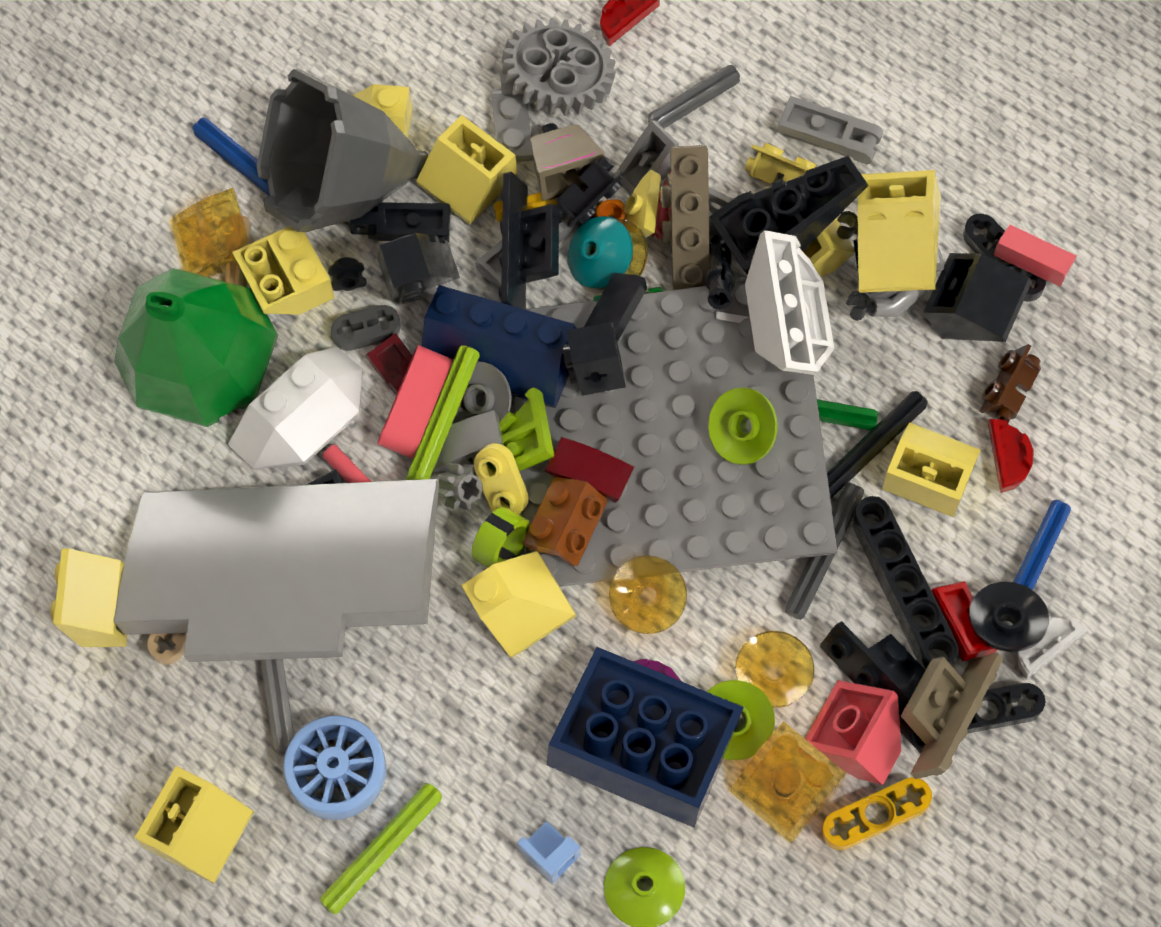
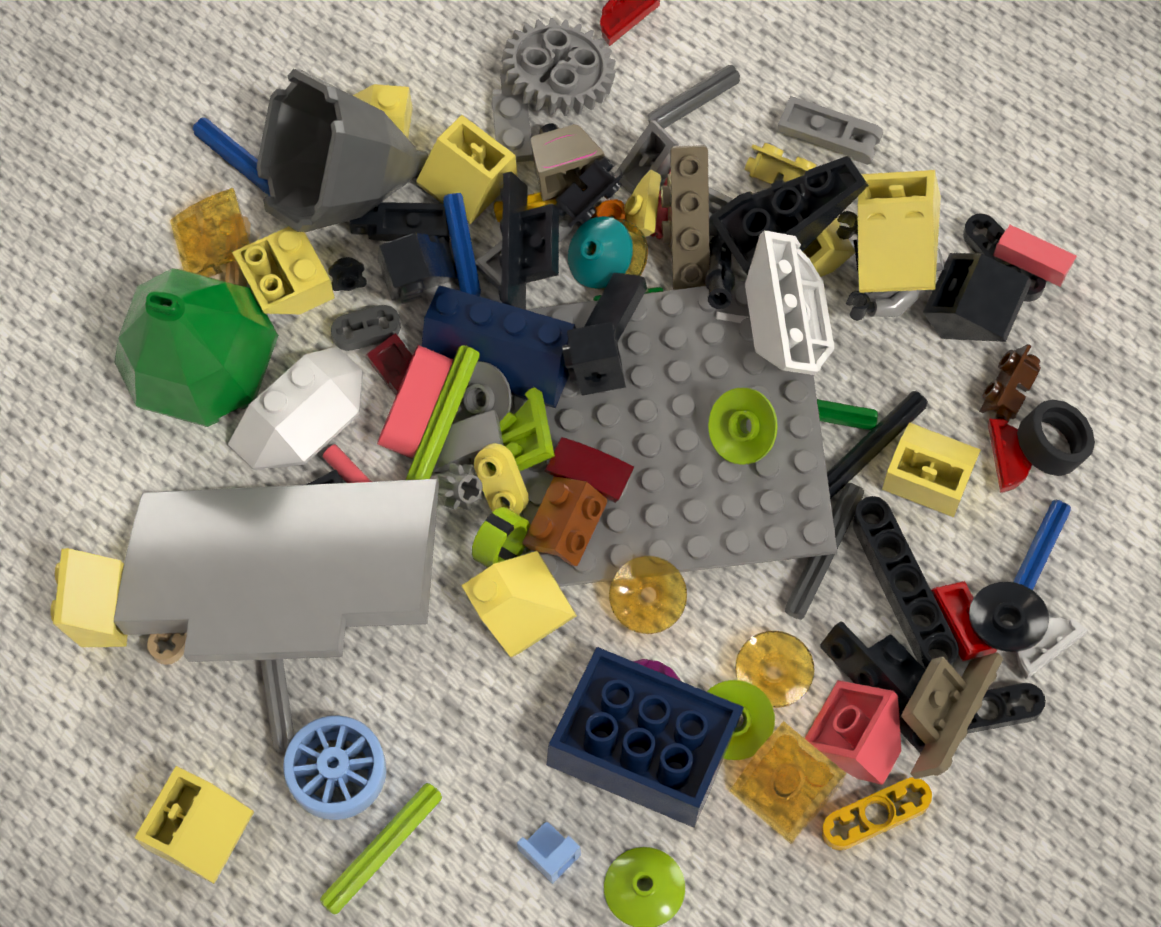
none -> blue axle [443,193,481,296]
none -> black tyre [1017,399,1095,476]

